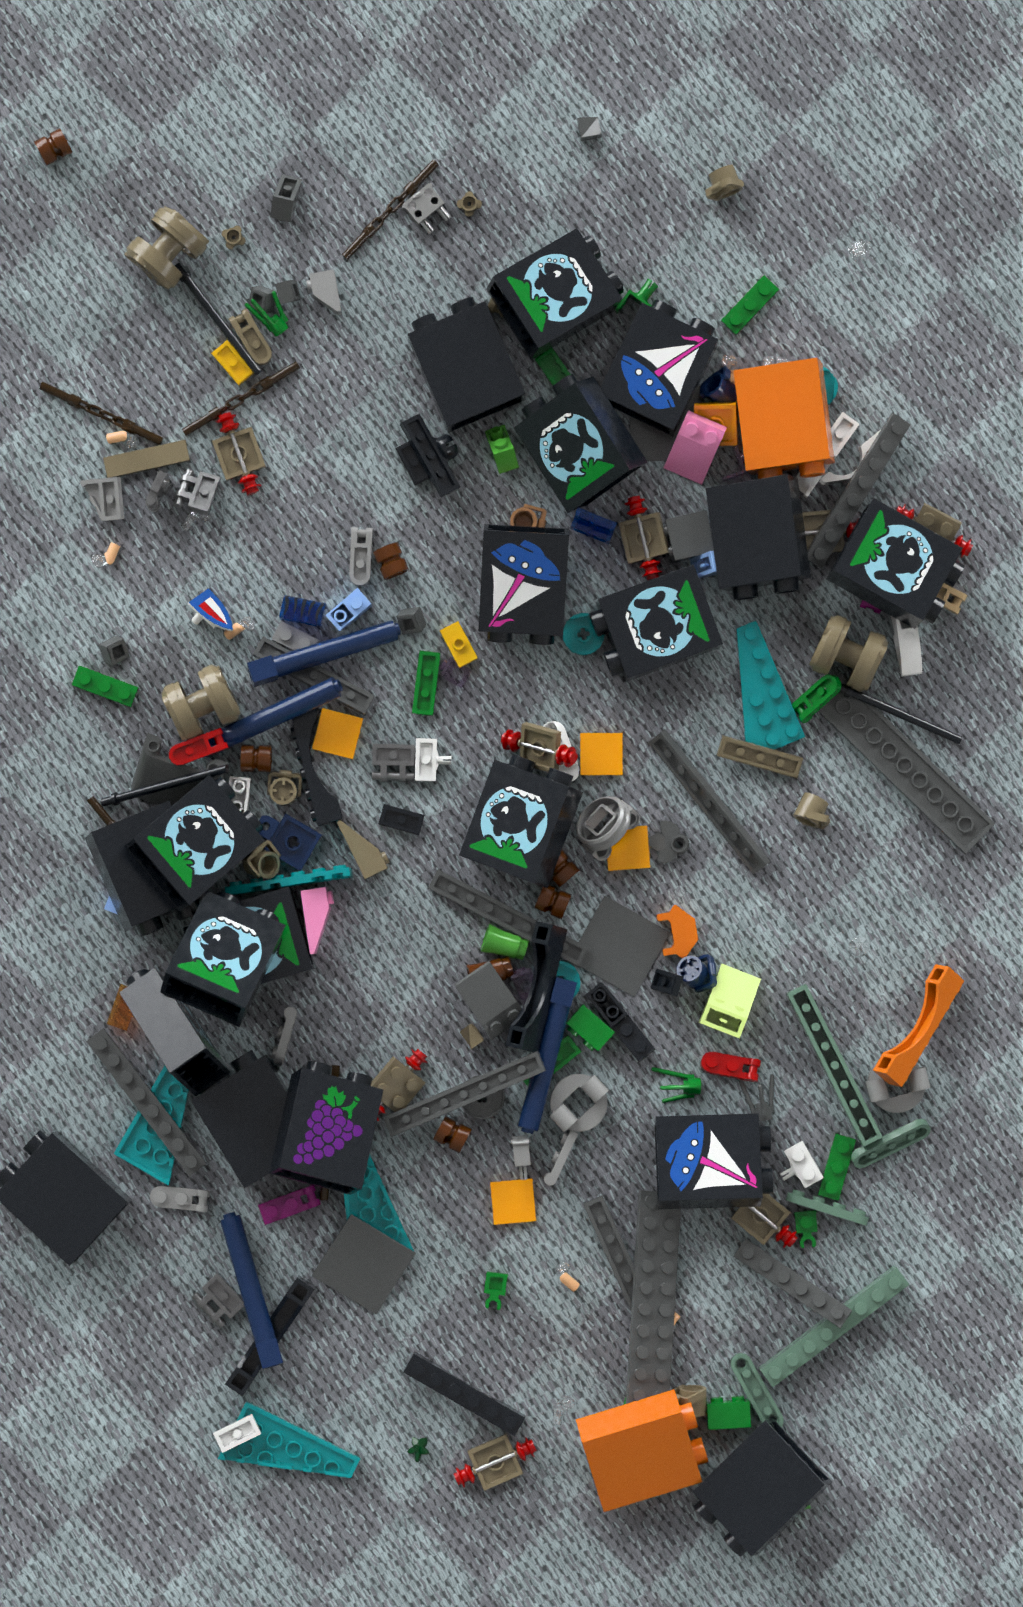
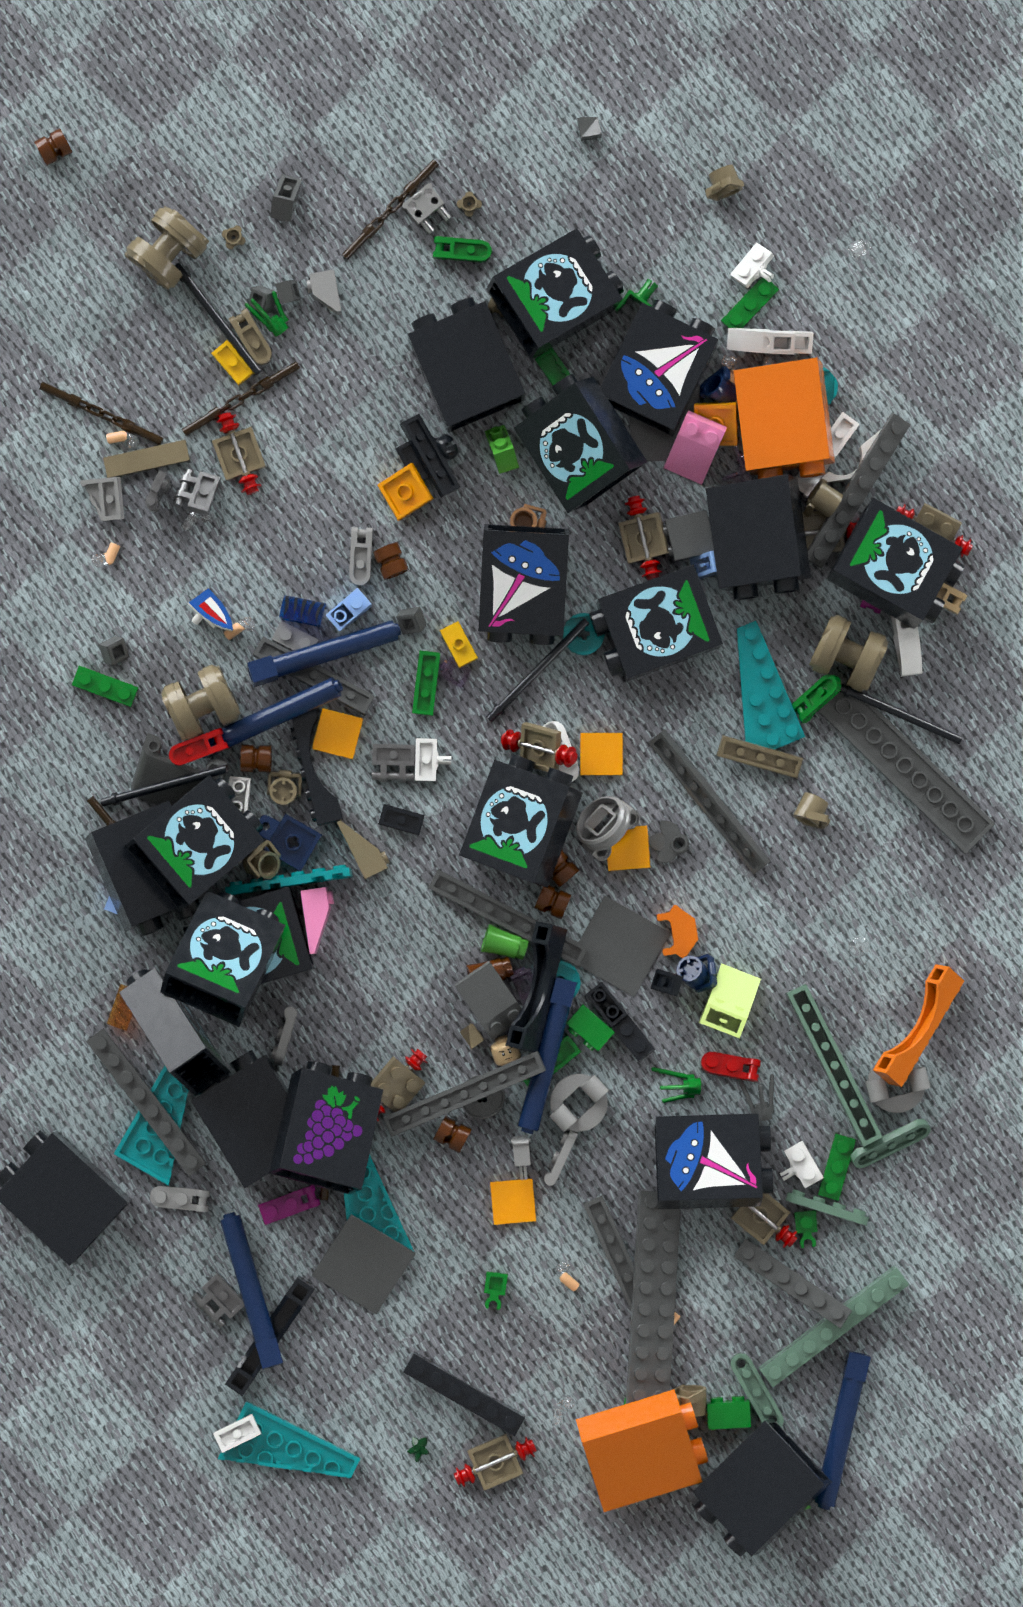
clear blue slope [570,507,617,544] -> none
none -> light orange tile [377,463,434,521]
none -> green plate [432,236,492,263]
none -> black bar [486,618,590,722]
none -> tan head [491,1035,521,1066]
none -> white slope [727,328,814,355]
none -> white plate [730,242,774,288]
none -> dark tan piece [804,478,843,517]
none -> dark blue brick [814,1350,871,1510]

